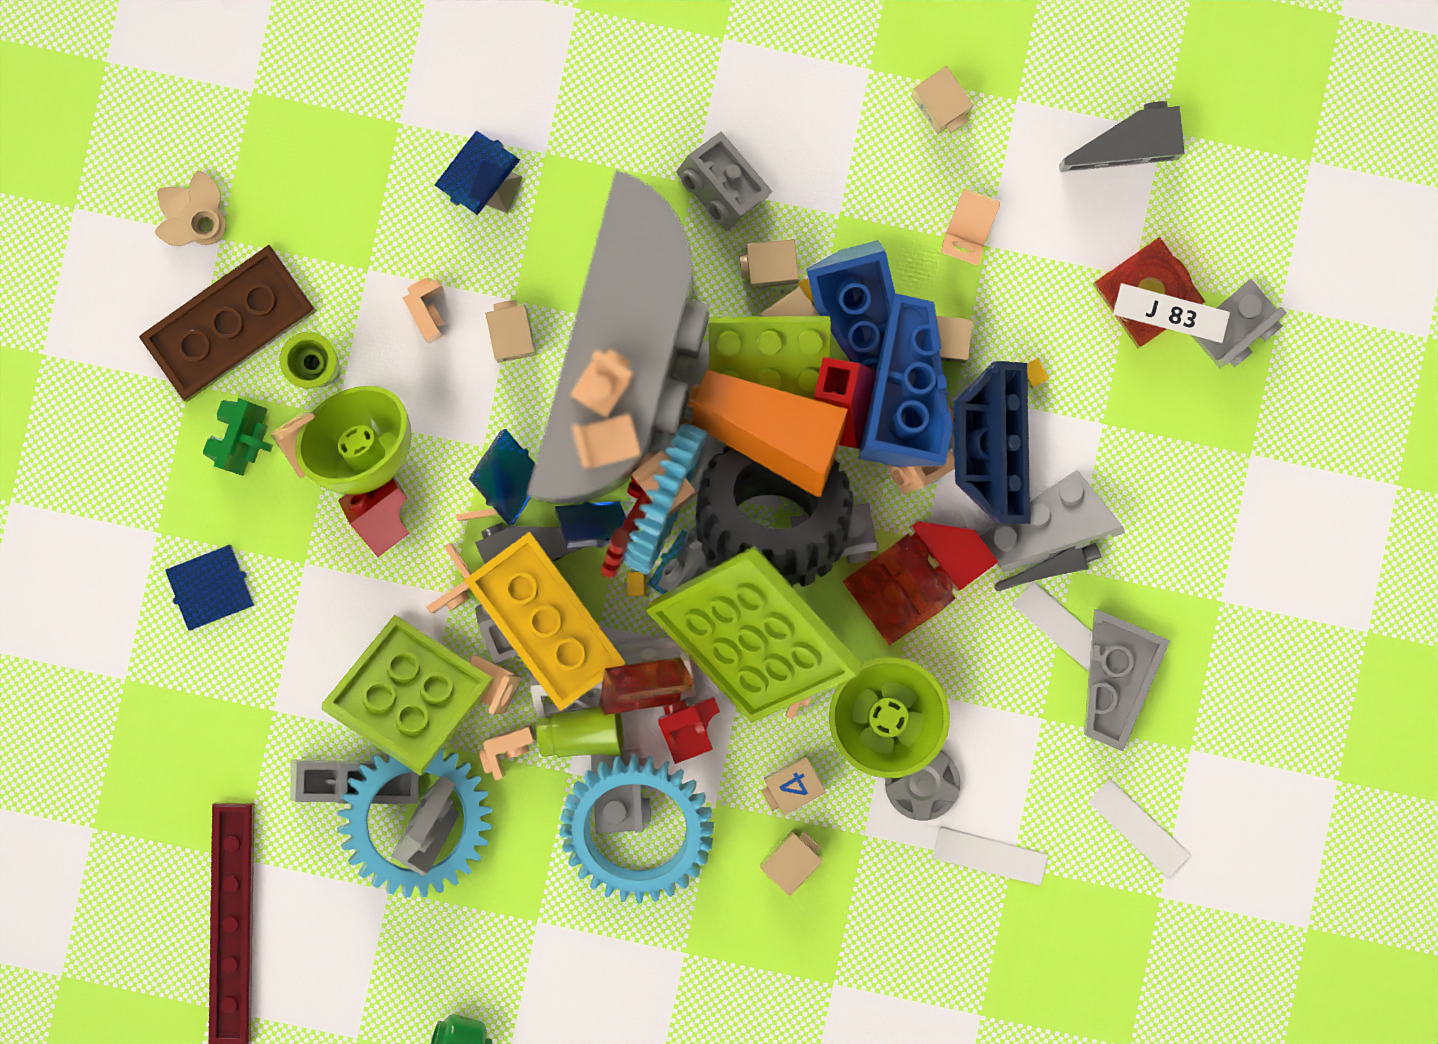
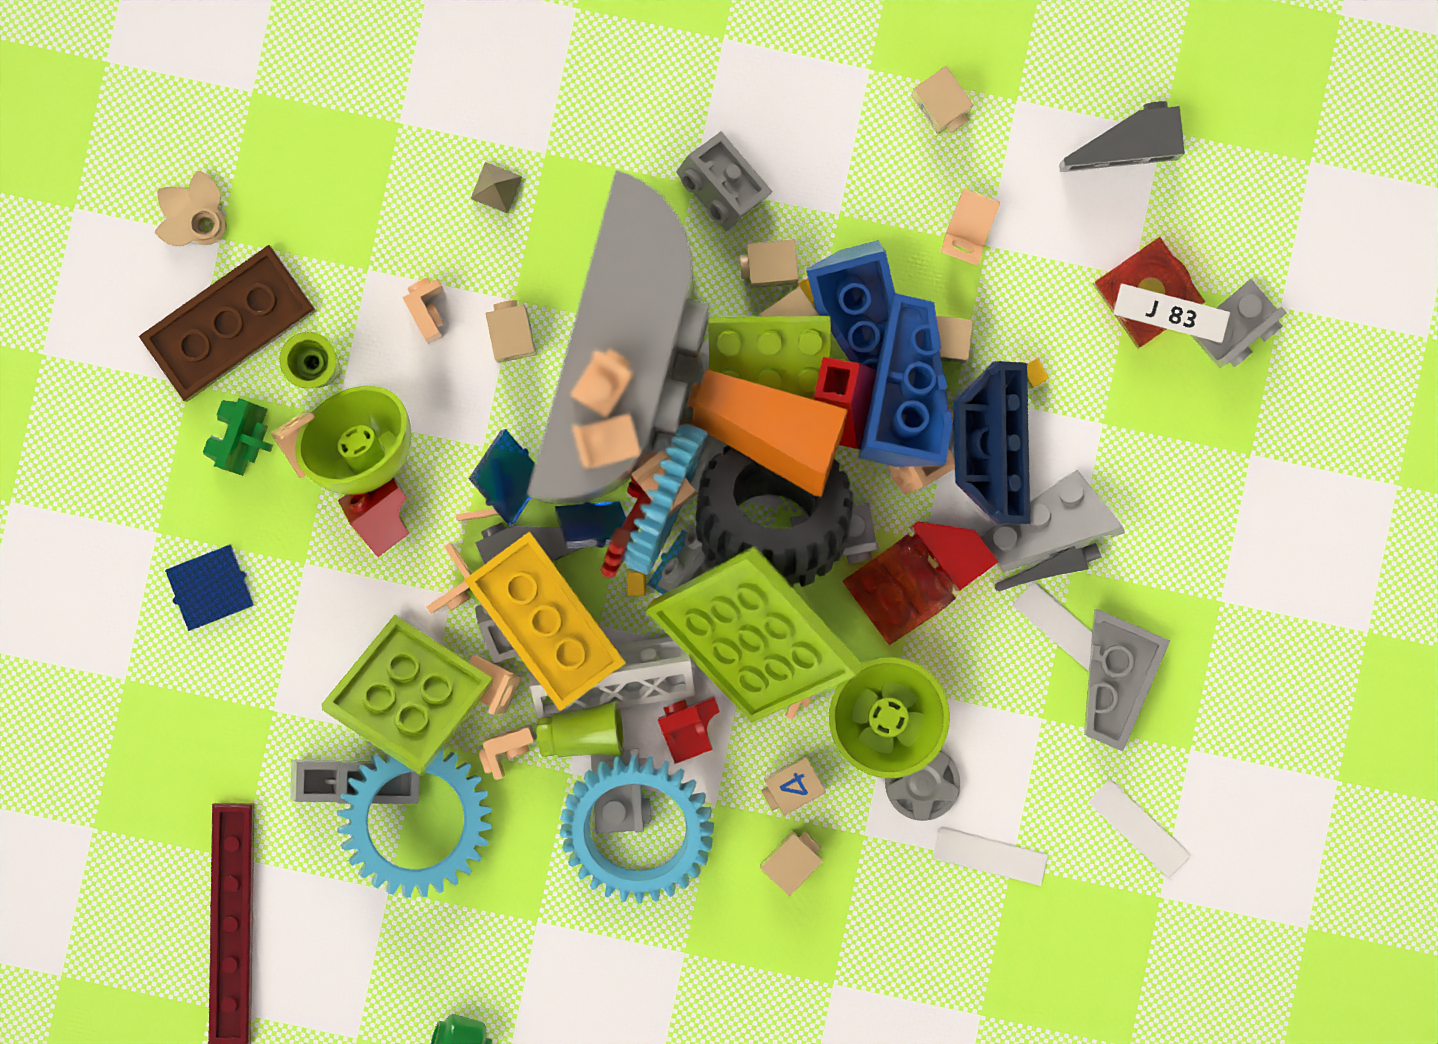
light grey bracket [390,775,459,876] -> none
clear blue piece [434,130,520,216] -> none
clear red bracket [599,657,694,715] -> none

